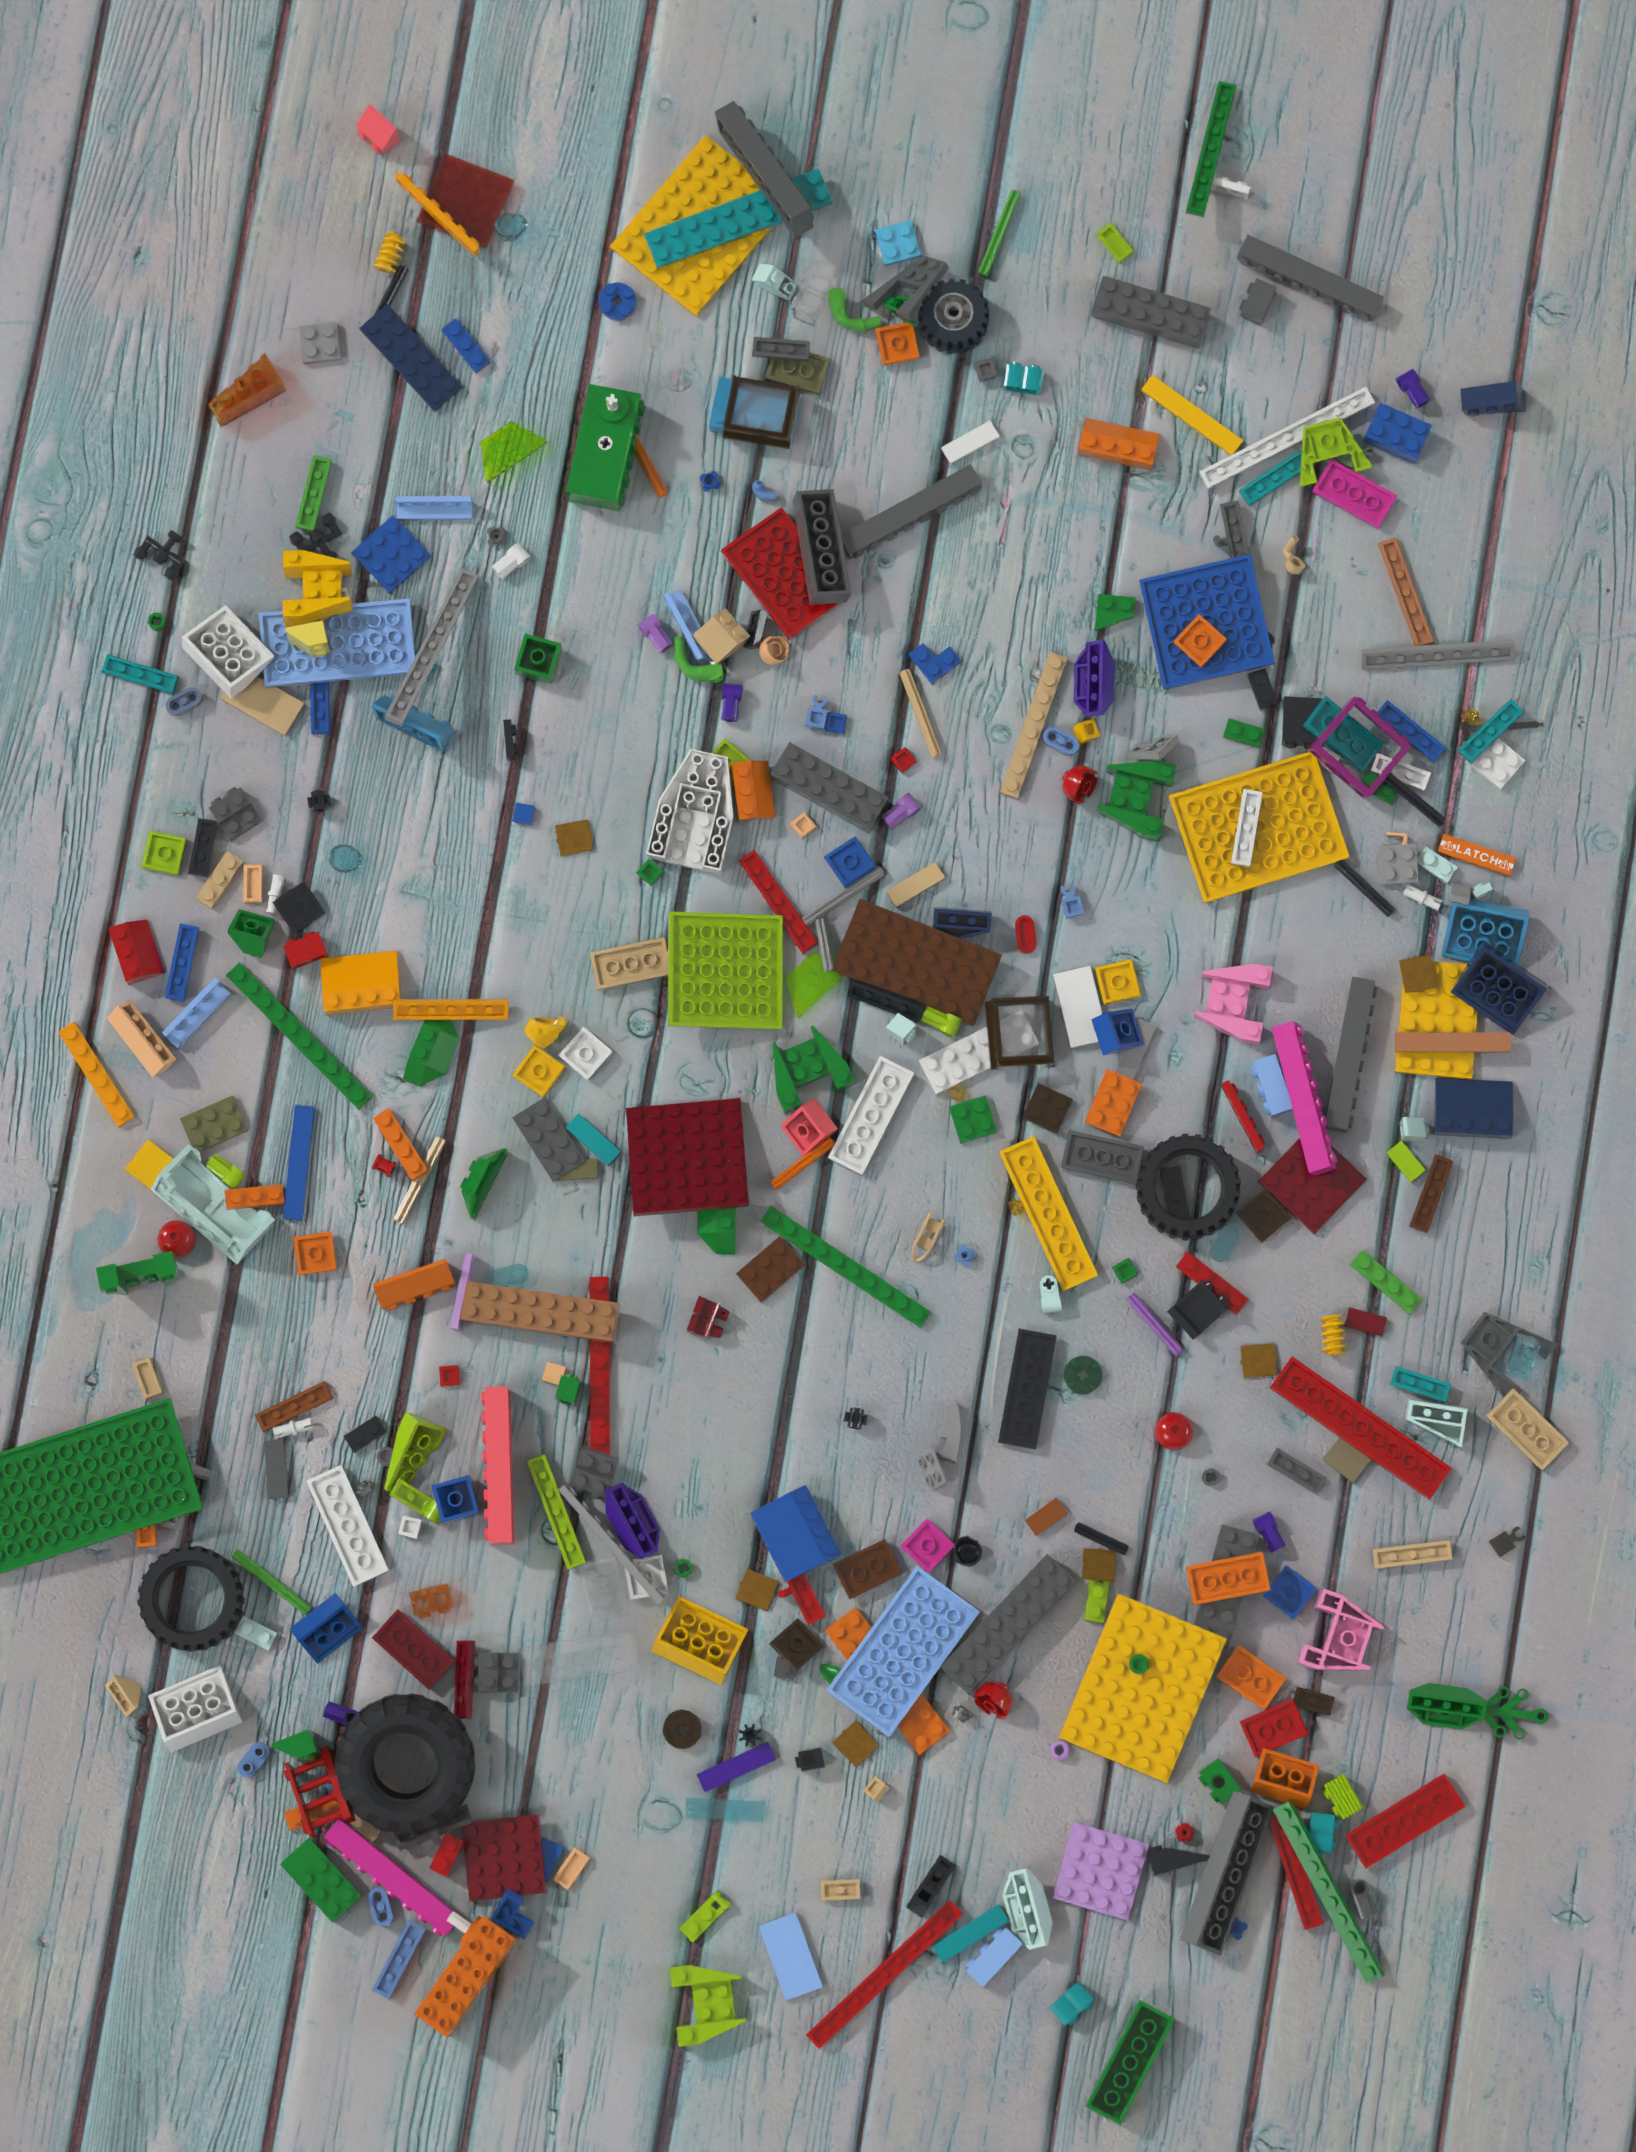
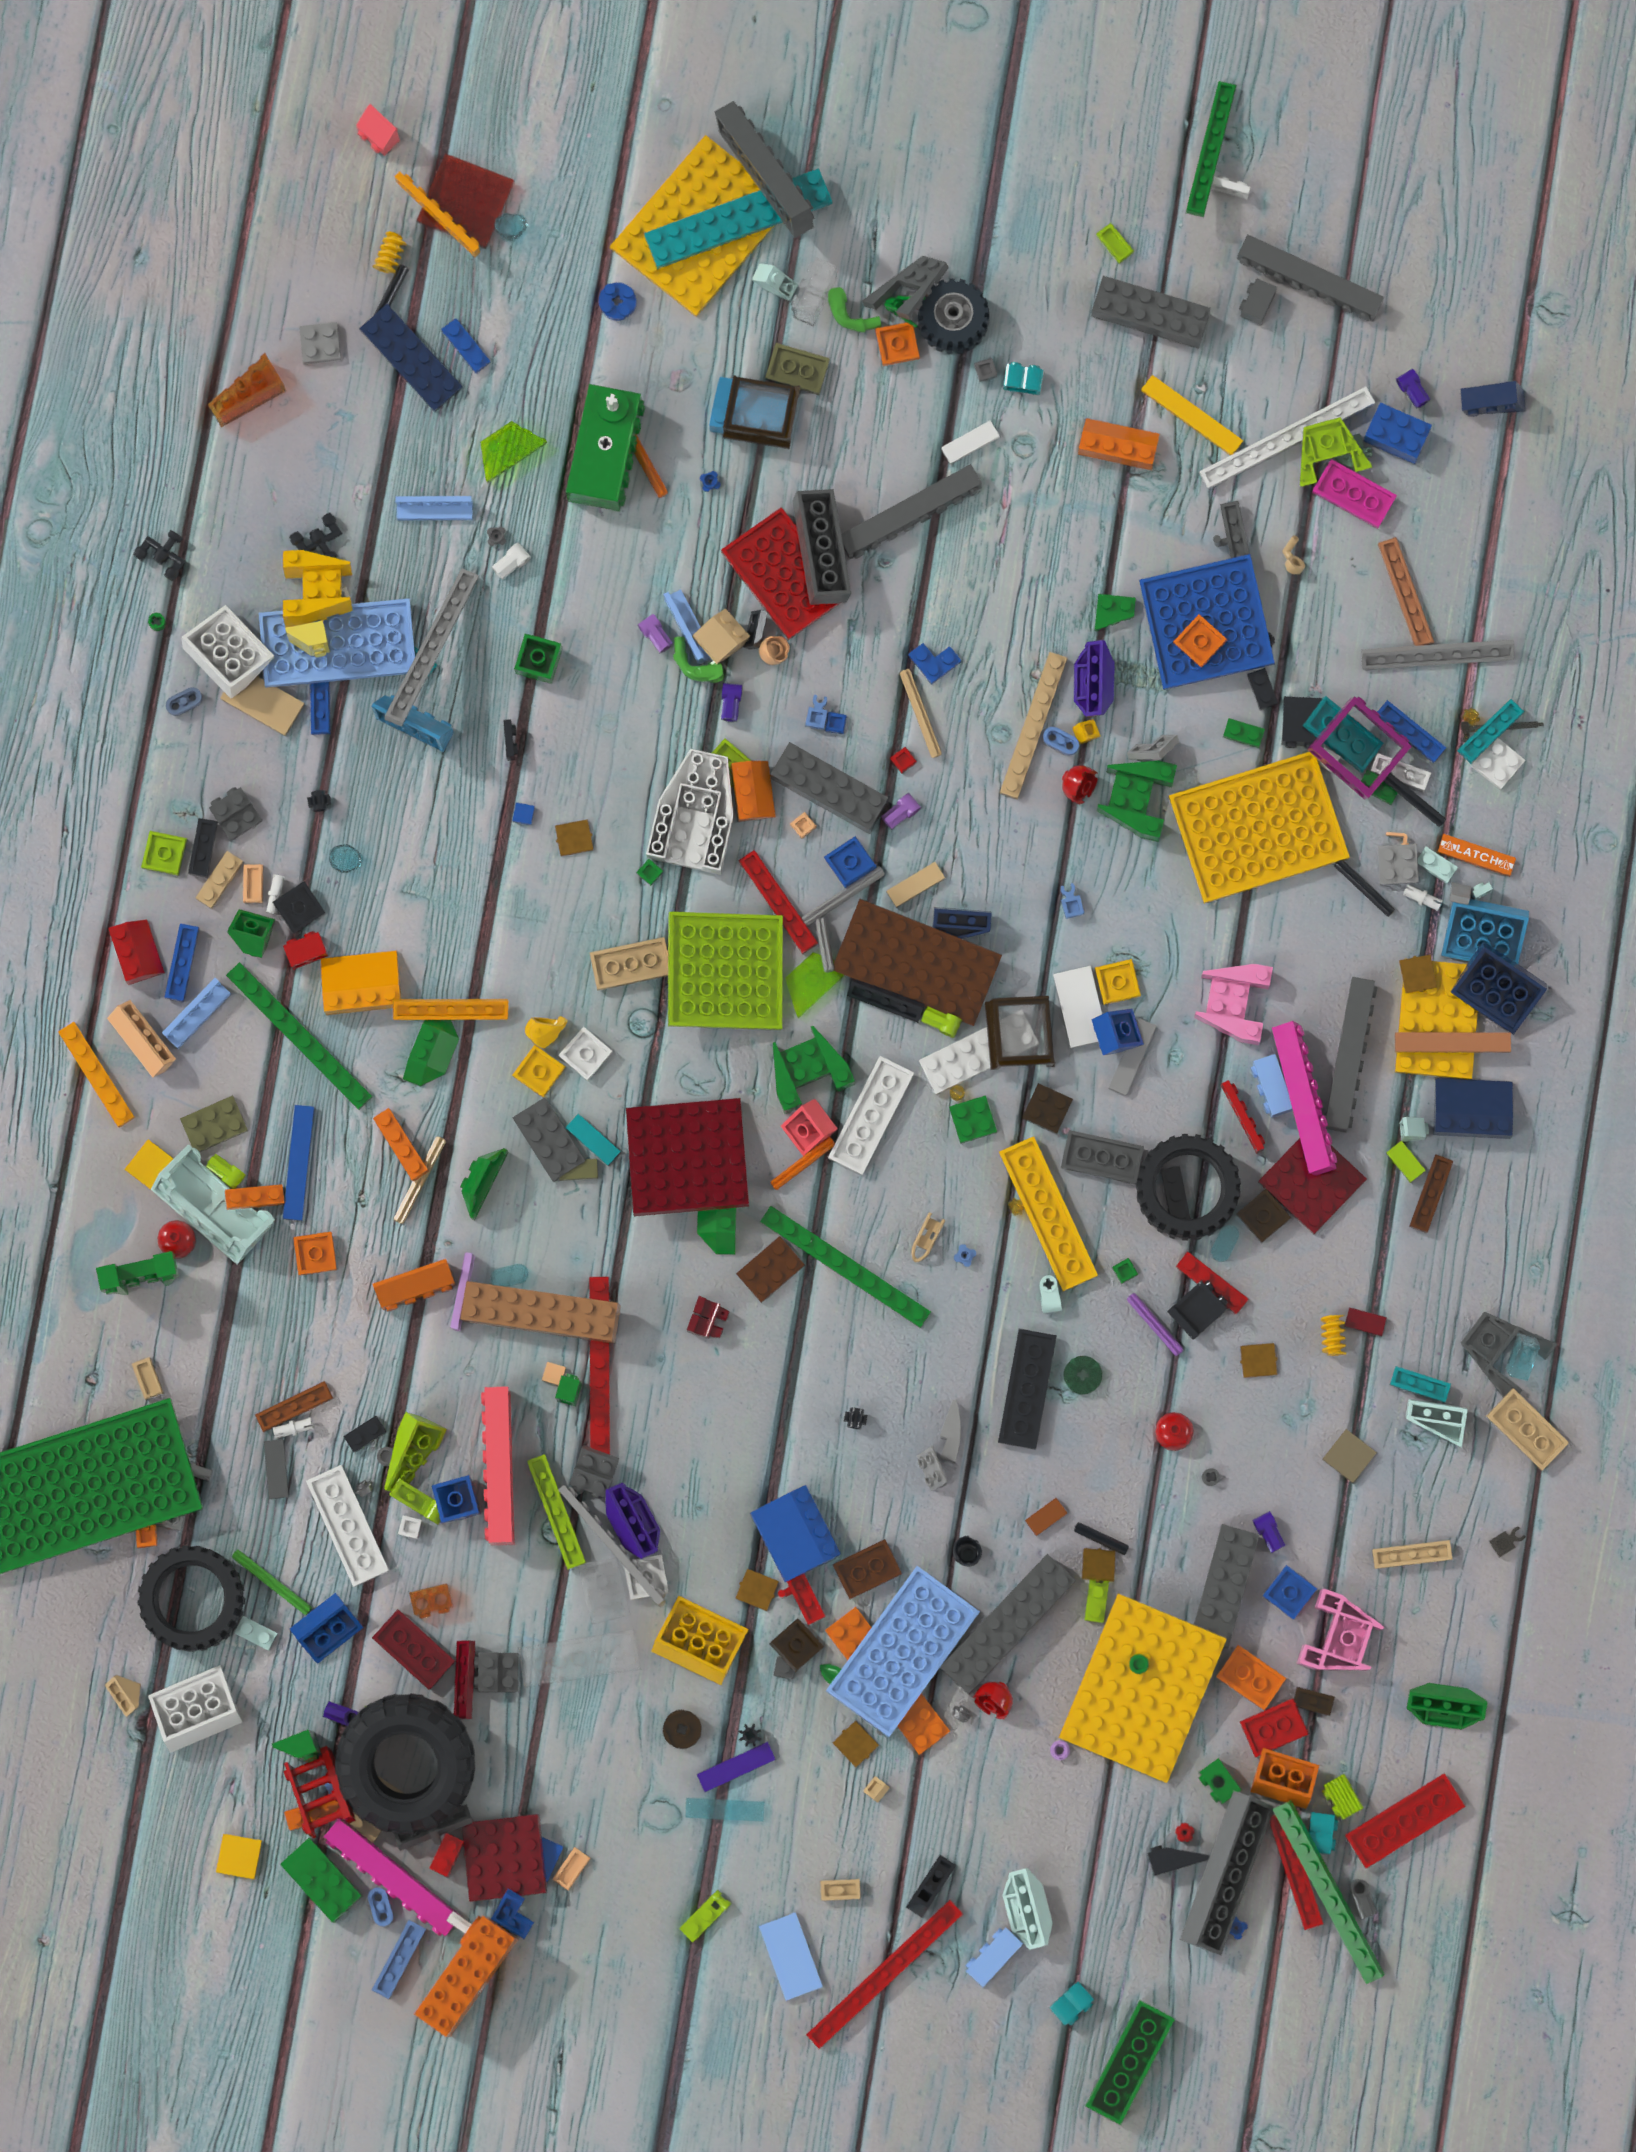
teal tile [101,654,180,695] -> none
medium blue plate [238,1742,270,1778] -> none
bright green plate [295,455,332,532] -> none
blue plate [351,515,431,594] -> none
red bush [372,1154,397,1177] -> none
red tile [439,1365,460,1386] -> none
lime wedge [669,1965,747,2047] -> none
green bush [675,1559,692,1577] -> none
dark grey plate [752,337,810,362] -> none
medium blue arm [752,480,777,502] -> none
black brick [795,1748,825,1772] -> none
medium azure plate [875,220,921,266] -> none
light aqua slope [886,1013,916,1045] -> none
dark pink plate [900,1518,954,1573] -> none
teal tile [932,1904,1009,1963] -> none
bright green axle [978,190,1020,277] -> none
red tile [1015,915,1036,954] -> none
lavender plate [1052,1822,1149,1920] -> none
orange plate [1085,1069,1142,1137] -> none
orange plate [1186,1552,1270,1606] -> none
white plate [1231,789,1262,867] -> none
teal tile [1239,449,1302,507] -> none
dark grey plate [1267,1448,1327,1495] -> none
red plate [1269,1356,1452,1500] -> none
bright green plate [1350,1250,1422,1315] -> none
green plant [1485,1687,1548,1740] -> none
none -> yellow tile [216,1834,262,1879]

